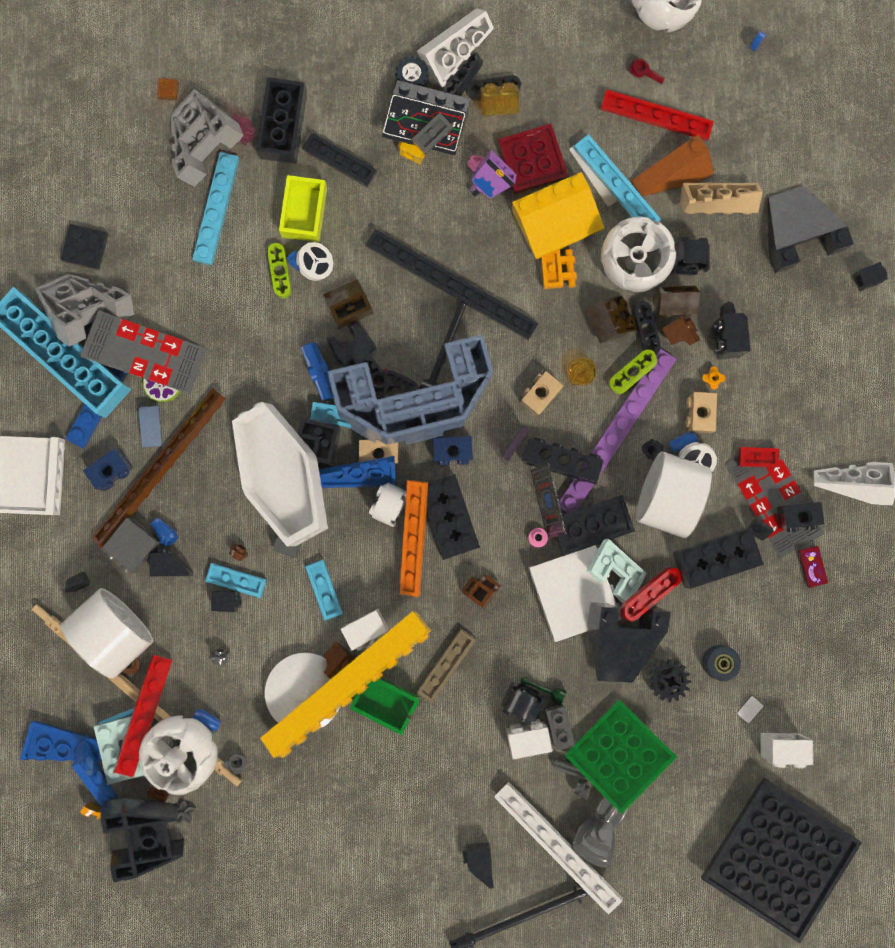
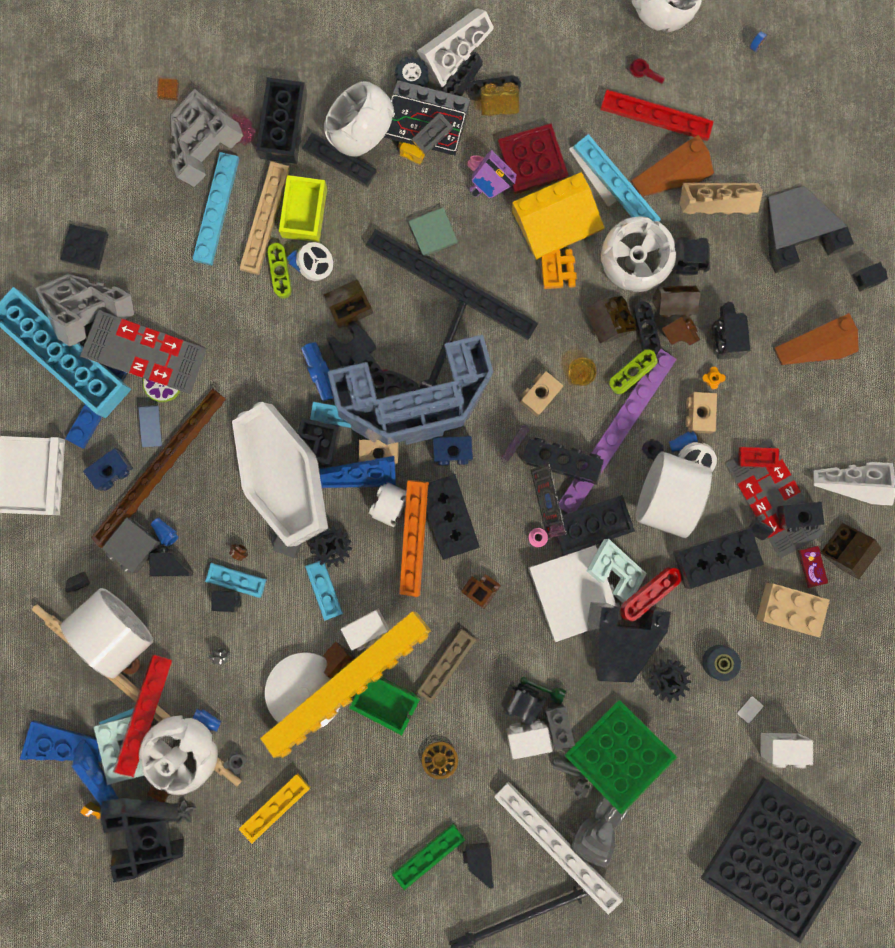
none -> yellow plate [239,773,311,844]
none -> tan plate [240,162,290,275]
none -> black gear [310,526,352,568]
none -> white wheel [324,81,394,157]
none -> green tile [392,823,465,890]
none -> sand green tile [409,207,458,257]
none -> pearl gold wheel [422,741,458,779]
none -> tan brick [756,583,830,638]
none -> dark orange wedge [774,313,859,365]
none -> dark brown slope [820,523,882,580]

